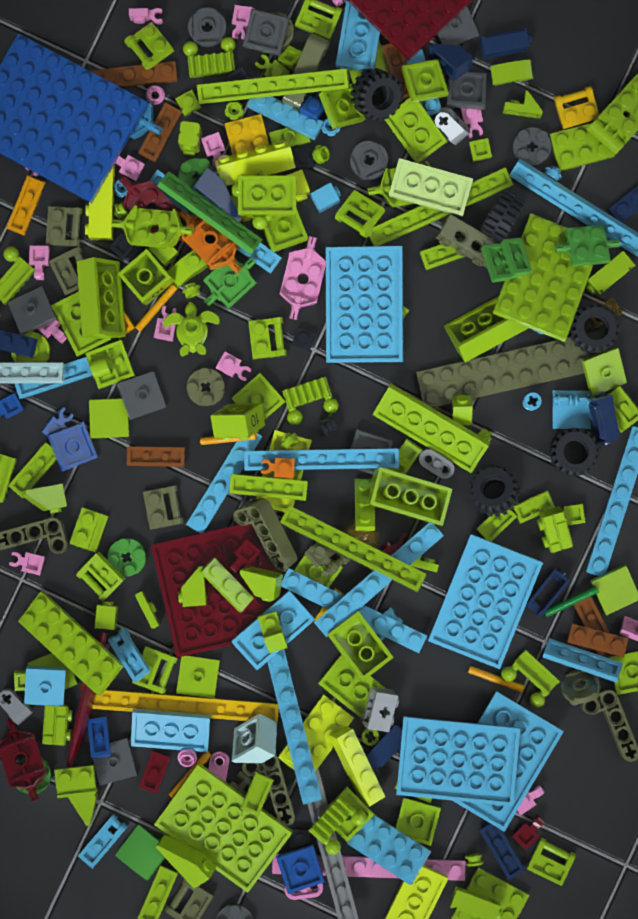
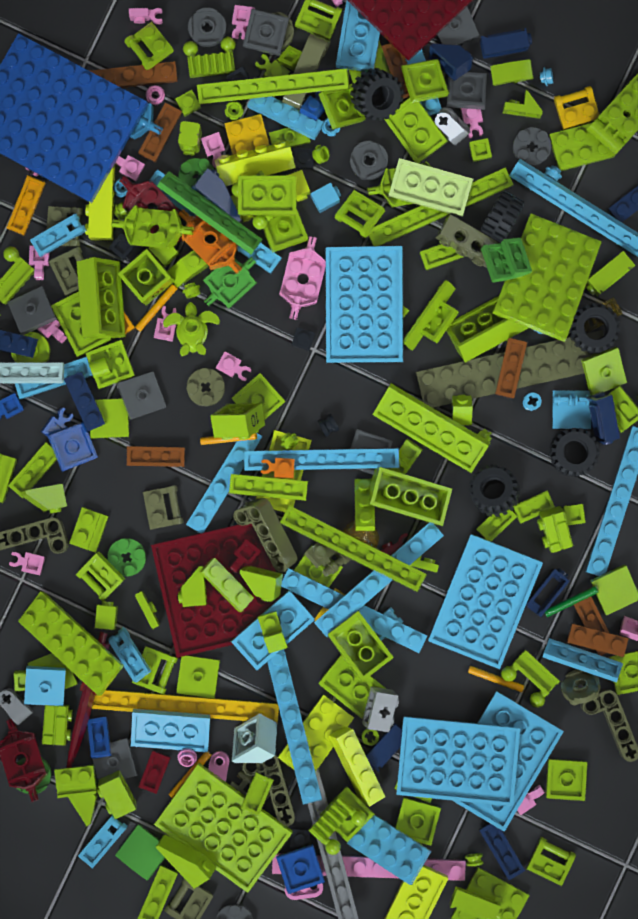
lime plate [248,317,287,360] -> none
lime gear [282,377,339,425] -> none
light grey plate [419,449,454,479] -> none
dark red plate [512,815,545,850] -> none
bright green plate [555,225,620,267] -> none
none -> medium azure plate [30,214,87,257]
none -> dark blue plate [64,371,106,432]
none -> lime brick [97,770,137,819]
none -> lime bracket [403,280,459,351]
none -> dark orange plate [495,338,527,399]
none -> medium azure plate [540,67,554,86]
none -> lime plate [546,759,587,801]

